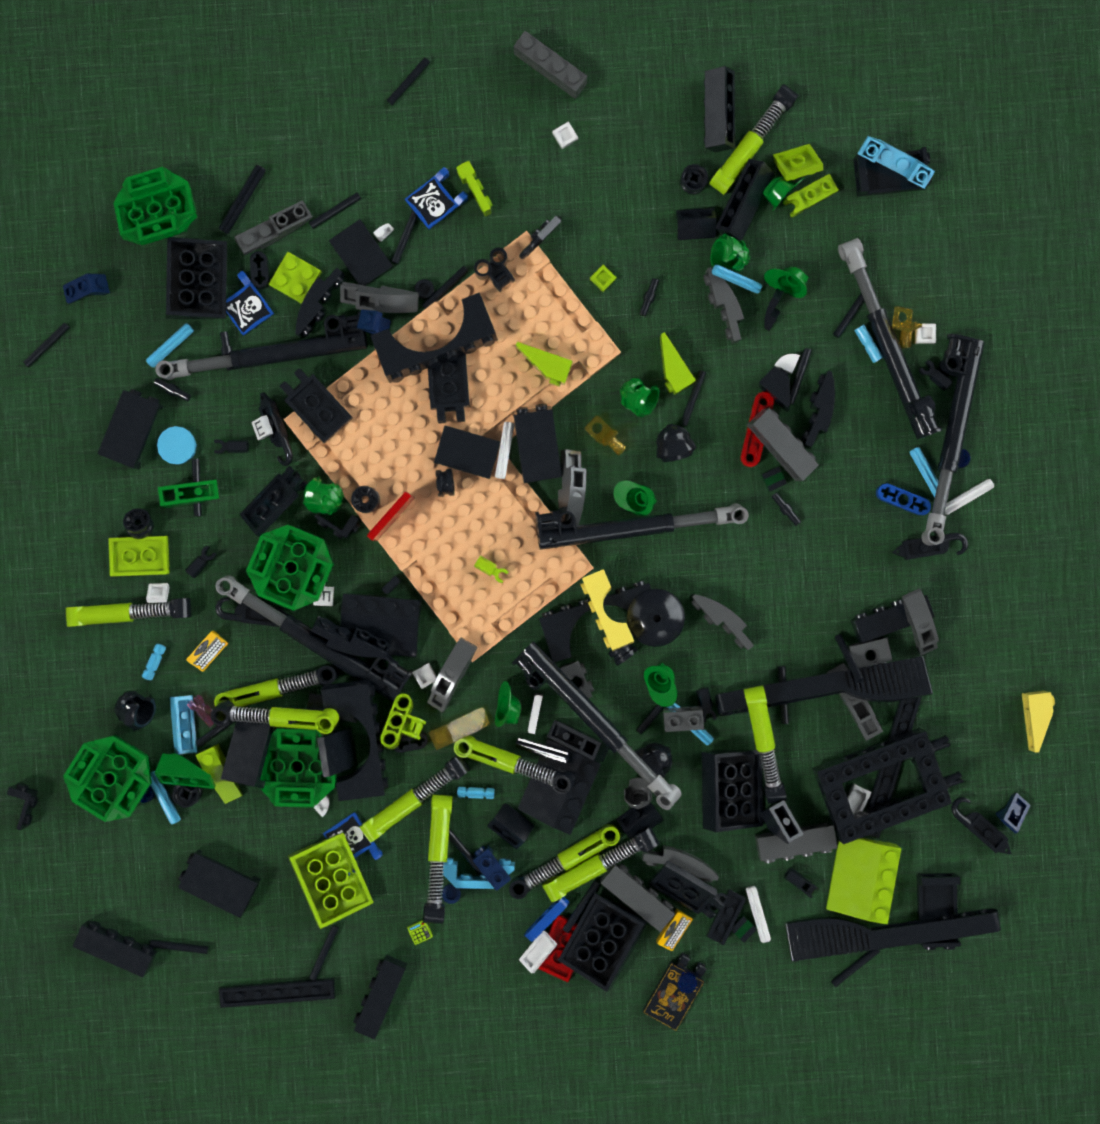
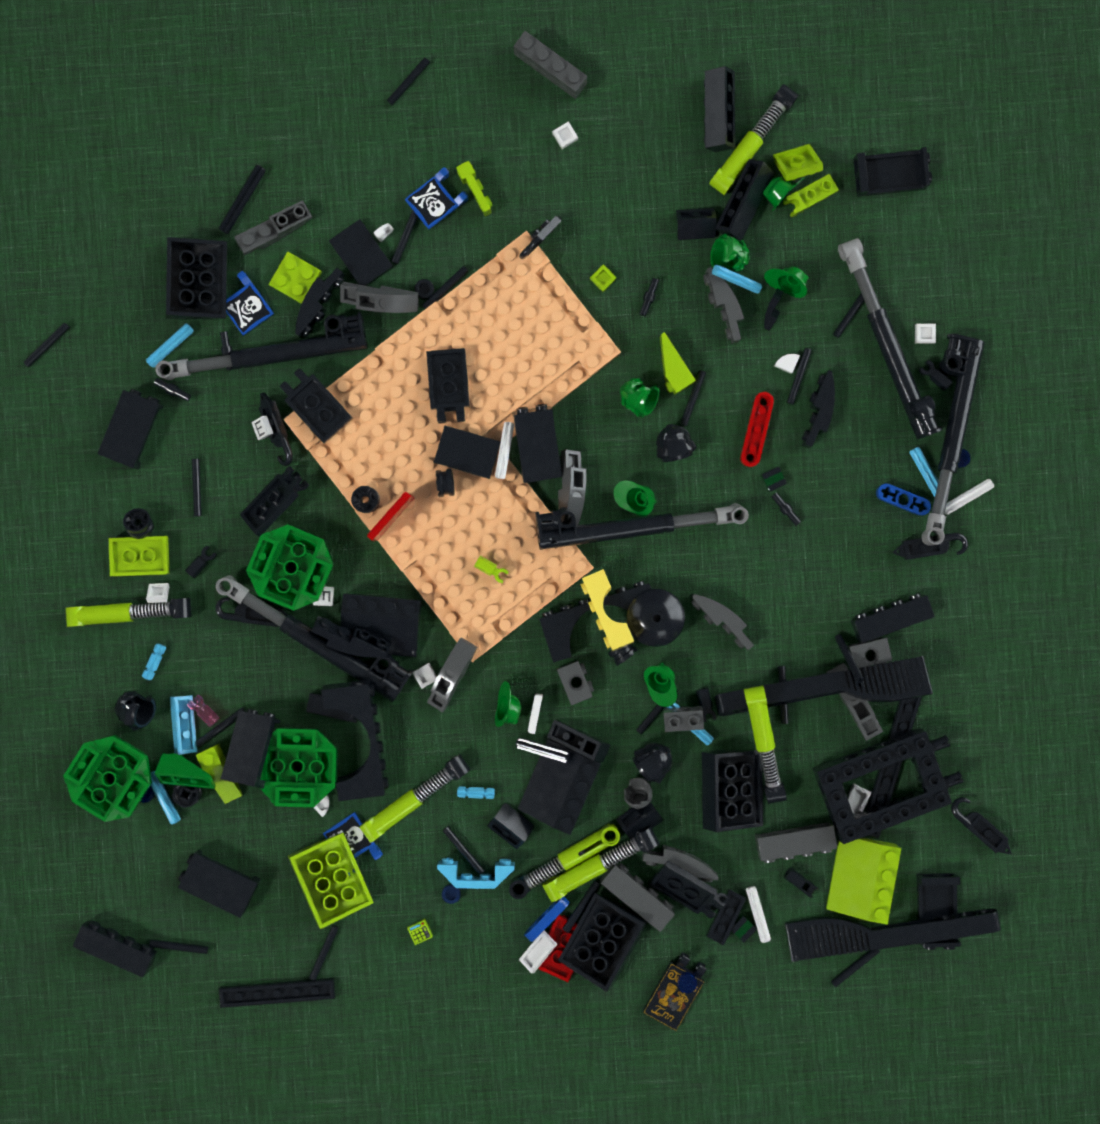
black bracket [7,783,38,830] -> none
dark blue bracket [63,273,110,304] -> none
green piece [113,166,197,245] -> none
medium azure tile [157,426,197,465] -> none
green slope [158,479,220,508] -> none
slope [186,631,228,672] -> none
piece [210,700,339,734] -> none
black bar [214,439,249,454] -> none
piece [214,664,339,712] -> none
black beam [250,251,270,289] -> none
green helmet [303,476,344,515] -> none
black bar [309,192,361,229] -> none
black bracket [314,513,361,539] -> none
black tile [317,728,357,777] -> none
black brick [353,955,408,1040] -> none
dark blue bracket [357,309,391,334] -> none
black arch [370,292,498,383] -> none
black tile [381,575,402,594] -> none
lime piece [381,694,426,749] -> none
black beam [392,731,428,753] -> none
piece [423,794,452,924] -> none
clear yellow slope [429,707,490,750] -> none
piece [454,735,576,794] -> none
dark blue bracket [473,845,511,891] -> none
black piece [474,247,515,292] -> none
black piece [512,641,681,810] -> none
lime slope [516,342,573,387] -> none
clear yellow bracket [584,415,626,455] -> none
slope [656,908,693,951] -> none
black wheel [680,164,708,195] -> none
dark grey brick [747,408,819,481] -> none
black slope [759,366,790,412] -> none
black slope [760,800,804,844] -> none
medium azure piece [854,325,883,363] -> none
medium azure slope [857,136,935,189] -> none
clear yellow bracket [892,306,922,348] -> none
dark grey slope [902,588,939,656] -> none
dark blue slope [996,793,1031,834] -> none
light yellow slope [1022,691,1055,753] -> none

